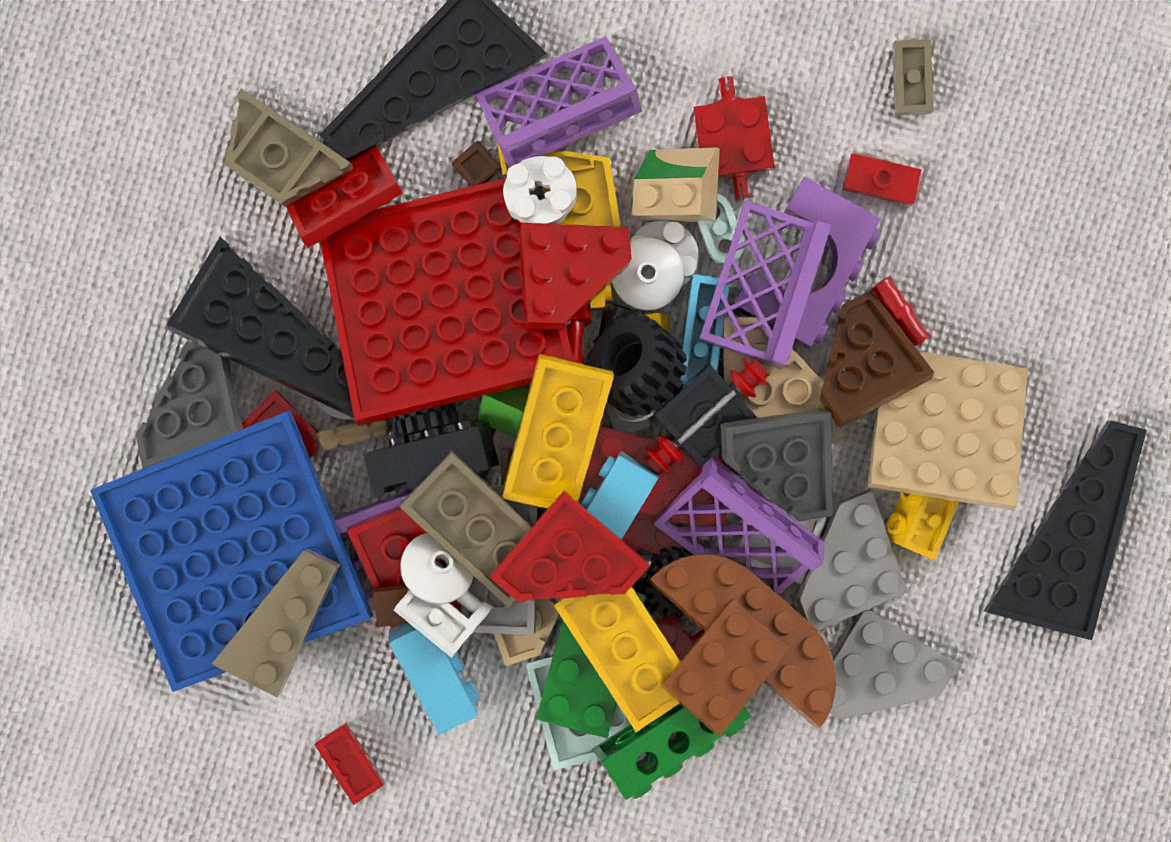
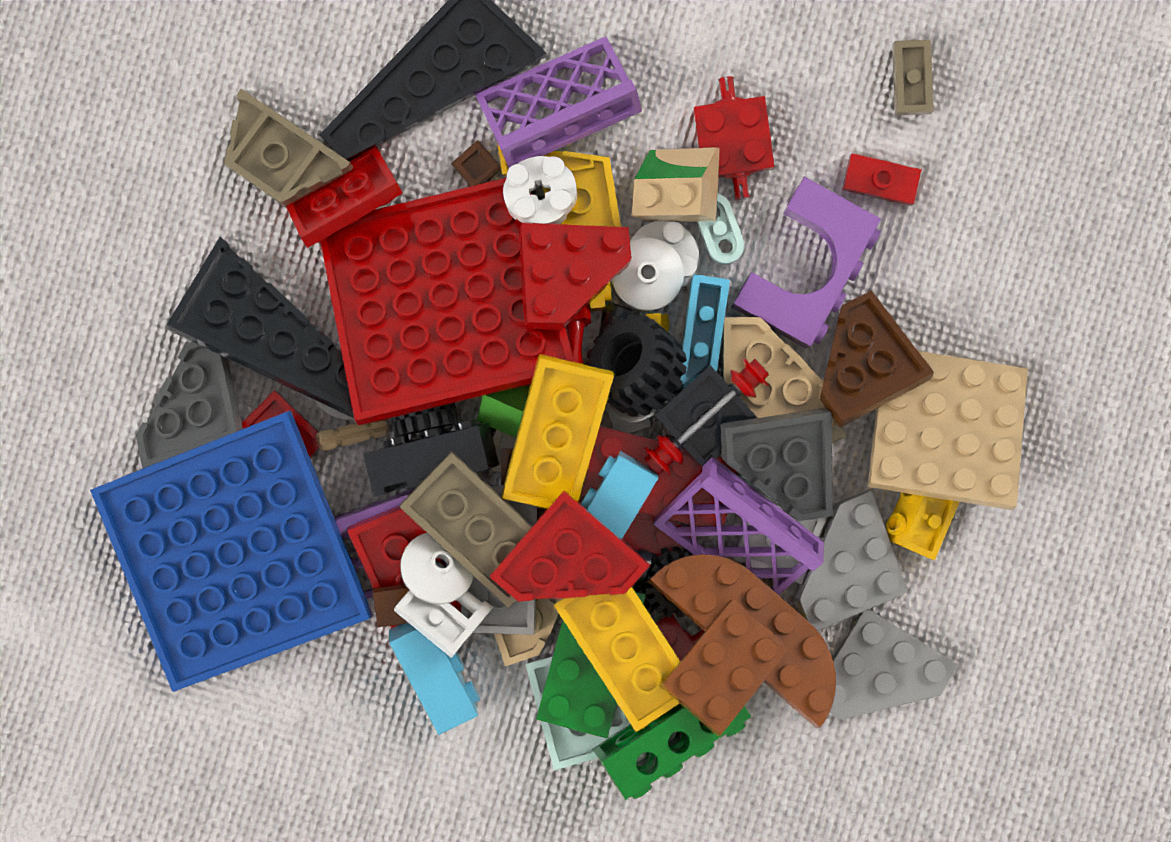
dark tan wing [212,548,341,697] -> none
red plate [314,723,385,805] -> none
medium lavender fence [699,200,831,370] -> none
red pin [871,276,930,346] -> none
black wing [984,420,1147,640] -> none

